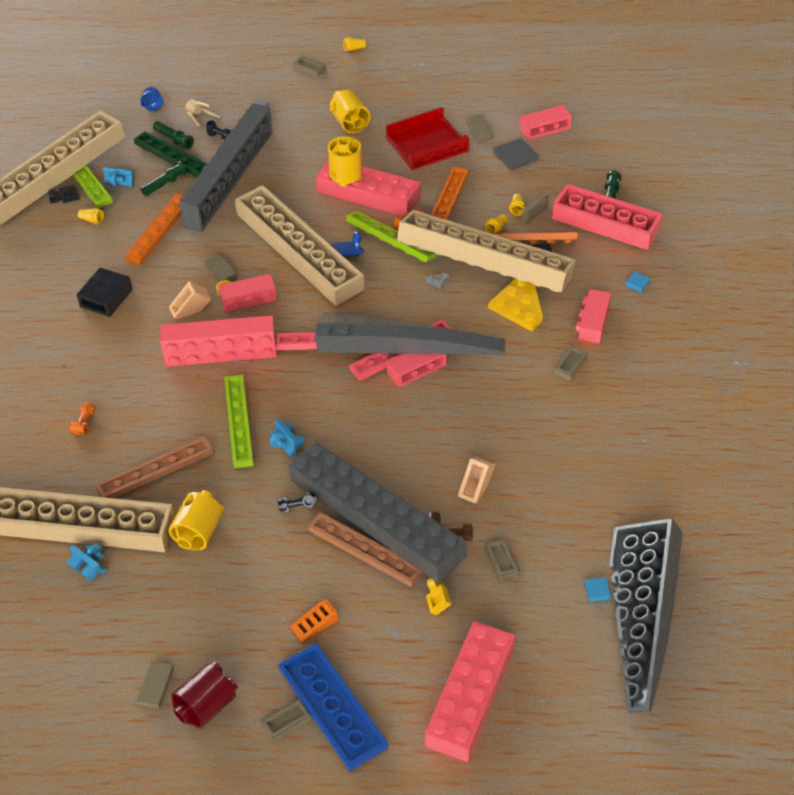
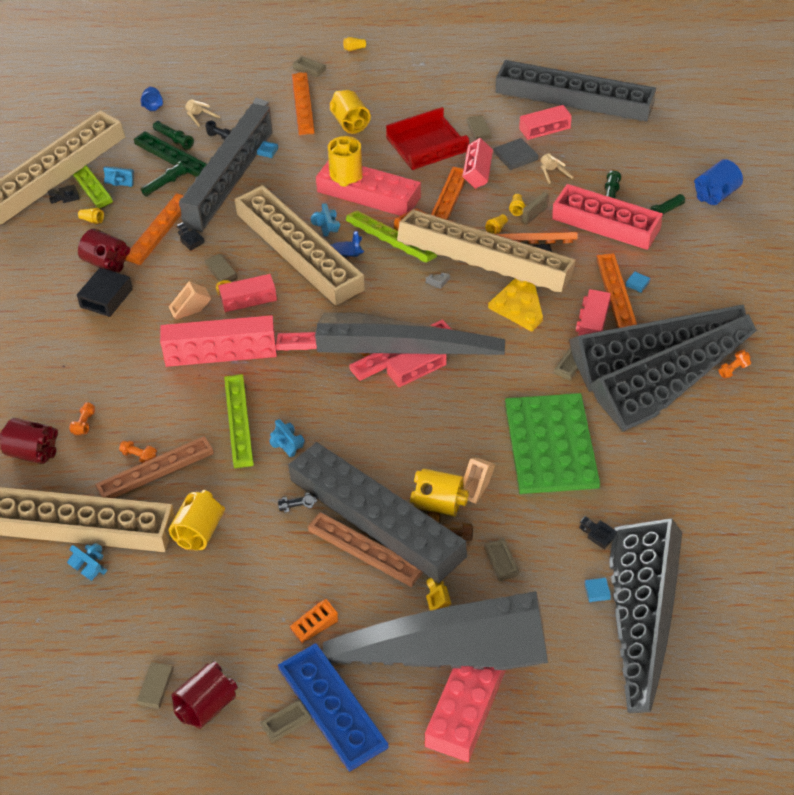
none -> dark red cylinder [0,418,58,464]
none -> dark red cylinder [78,229,130,272]
none -> orange bar [119,441,157,463]
none -> black plate [177,222,205,251]
none -> dark azure tile [257,141,278,158]
none -> orange plate [292,72,315,135]
none -> dark azure hips [310,203,340,237]
none -> dark grey wedge [323,591,548,670]
none -> yellow cylinder [410,468,469,517]
none -> coral brick [462,138,493,189]
none -> dark grey brick [495,60,656,121]
none -> bright green plate [505,393,600,494]
none -> tan plant [540,153,574,184]
none -> dark grey wedge [569,304,746,392]
none -> black plate [579,516,617,550]
none -> dark grey wedge [589,314,757,431]
none -> orange plate [596,253,637,328]
none -> dark green pin [650,194,685,215]
none -> blue cylinder [694,159,743,205]
none -> orange bar [718,349,752,378]

